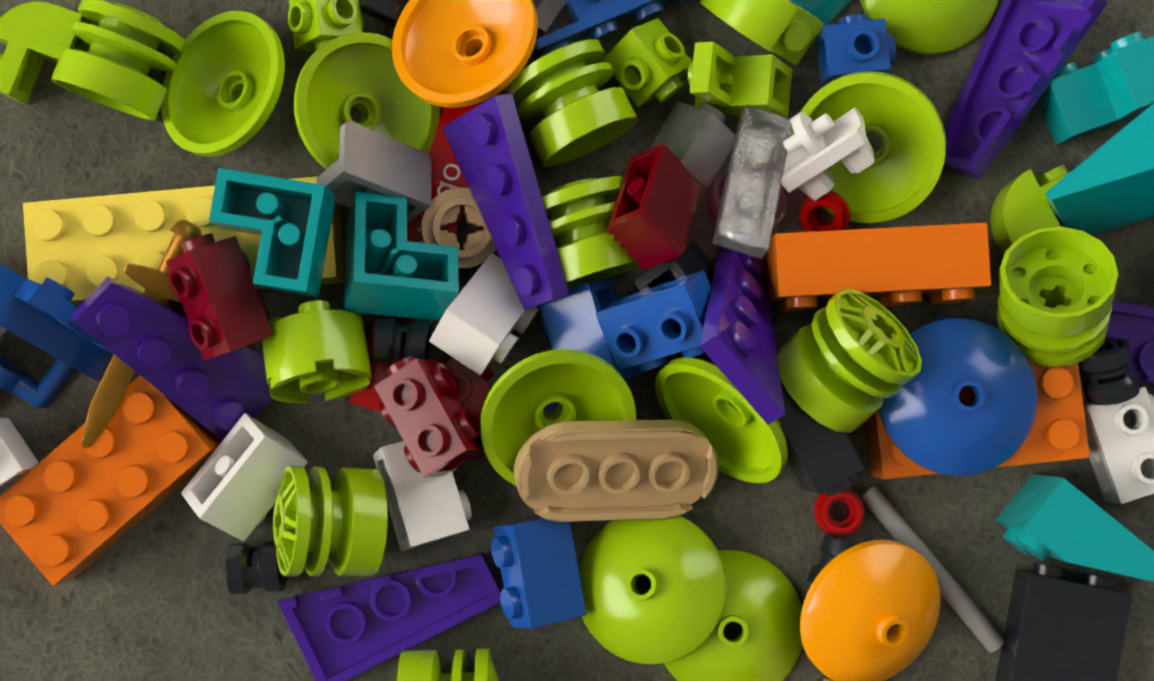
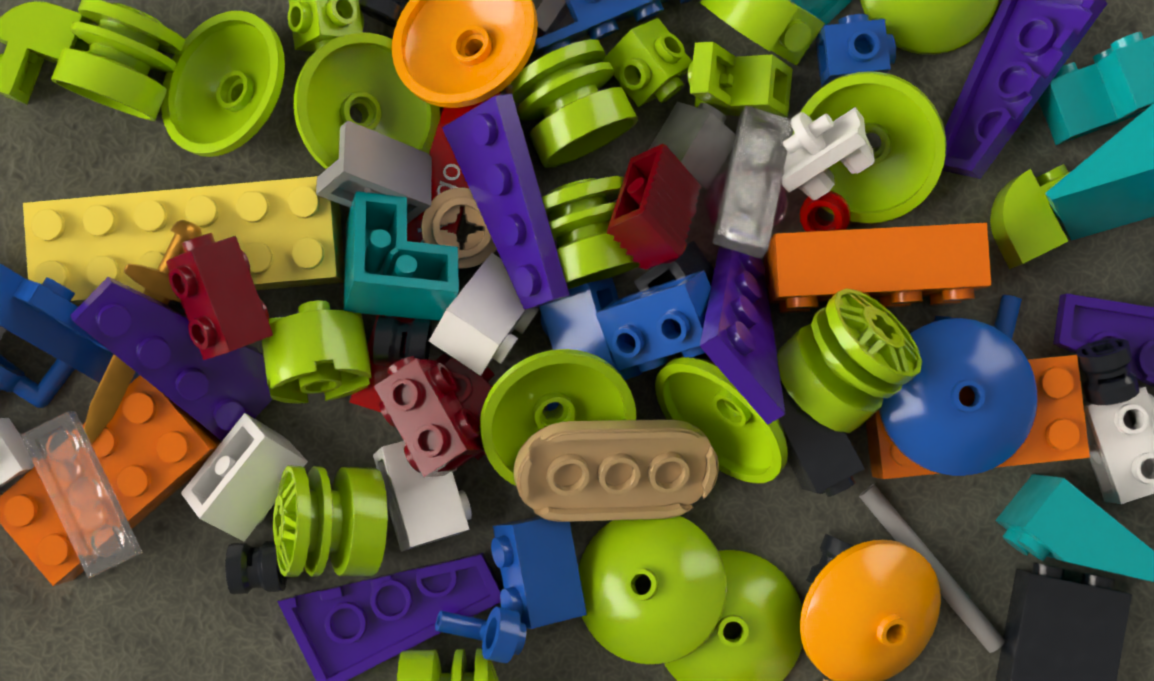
teal brick [209,168,336,297] -> none
red plate [813,488,865,537] -> none
lime wheel [996,226,1118,367] -> none
none -> clear plate [20,411,143,579]
none -> blue plate [435,607,527,664]

